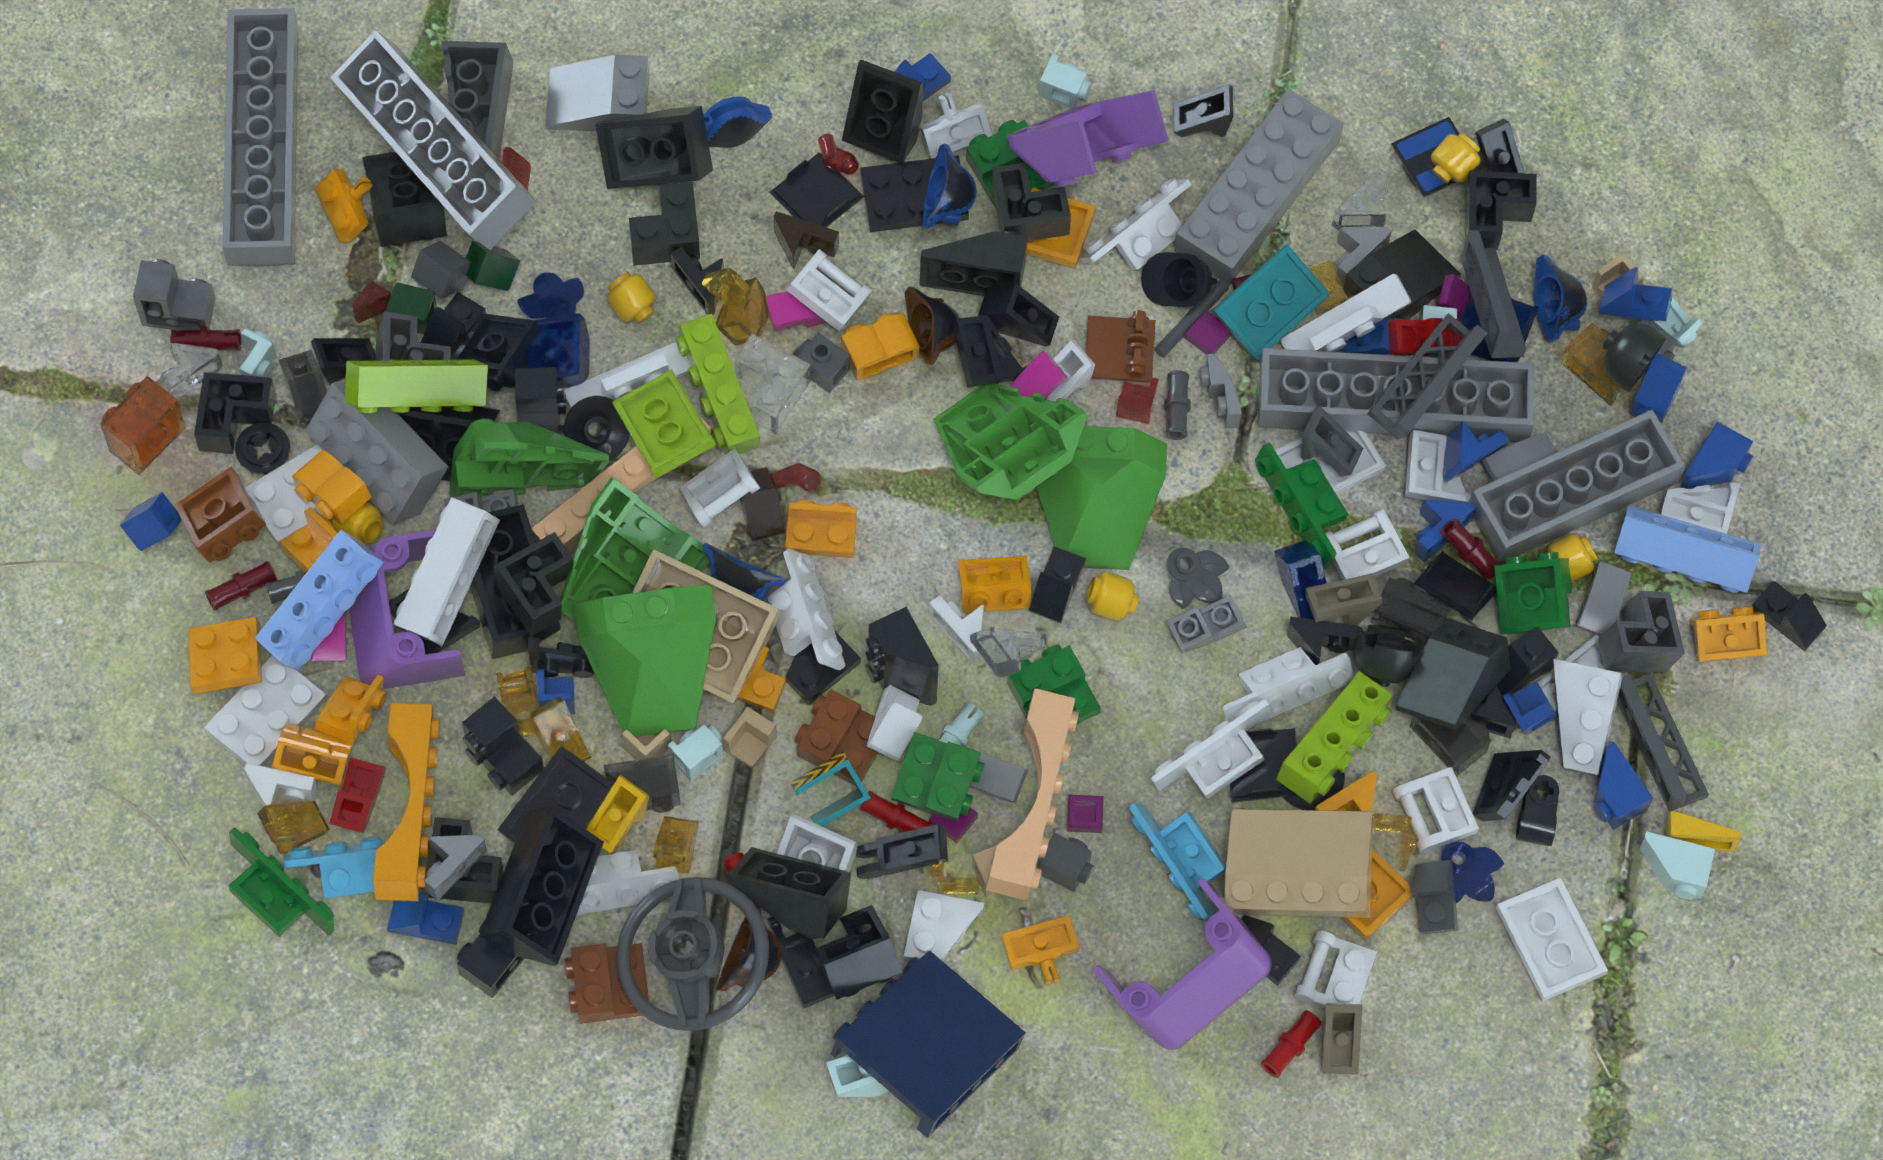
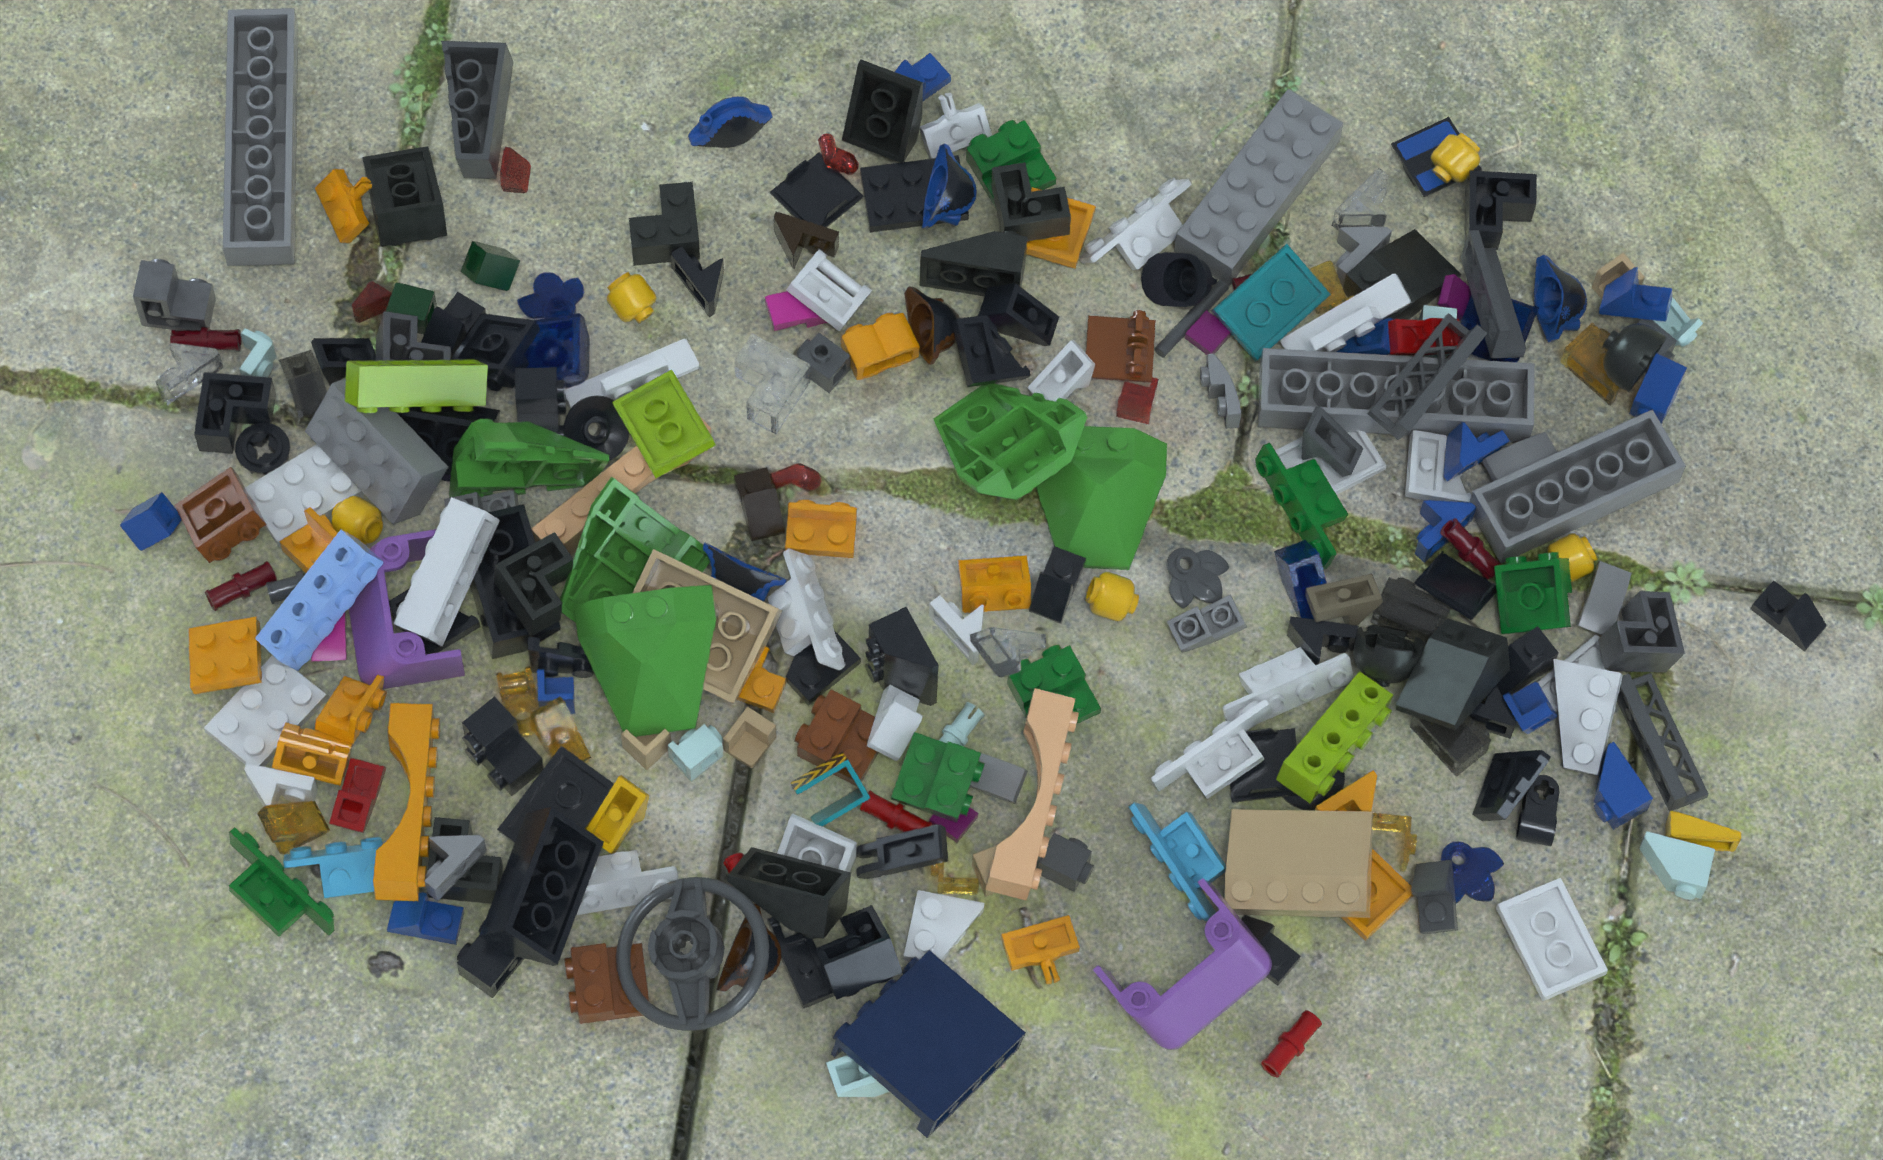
clear orange brick [100,376,186,476] -> none
light orange brick [292,450,372,524] -> none
light grey brick [330,30,537,250] -> none
dark grey brick [411,241,471,299] -> none
light grey slope [546,55,649,131] -> none
pearl dark grey slope [595,106,713,189] -> none
clear smoke slope [604,754,681,813] -> none
clear yellow slope [653,816,699,873] -> none
lime brick [676,313,760,455] -> none
white plate [680,448,761,528] -> none
clear yellow brick [702,268,769,346] -> none
medium lavender windscreen [1007,90,1169,187] -> none
dark pink slope [1011,351,1068,400] -> none
light aqua brick [1039,54,1092,109] -> none
magenta tile [1067,795,1104,833] -> none
dark grey pin [1164,370,1191,440] -> none
black slope [1173,85,1234,137] -> none
white plate [1294,930,1377,1009] -> none
dark tan slope [1321,1003,1363,1075] -> none
white plate [1325,509,1410,580] -> none
white plate [1393,767,1479,854] -> none
black slope [1475,118,1525,173] -> none
light blue brick [1614,505,1761,593] -> none
white wing [1660,482,1740,534] -> none
blue slope [1680,421,1753,489] -> none
light orange bracket [1689,606,1767,662] -> none

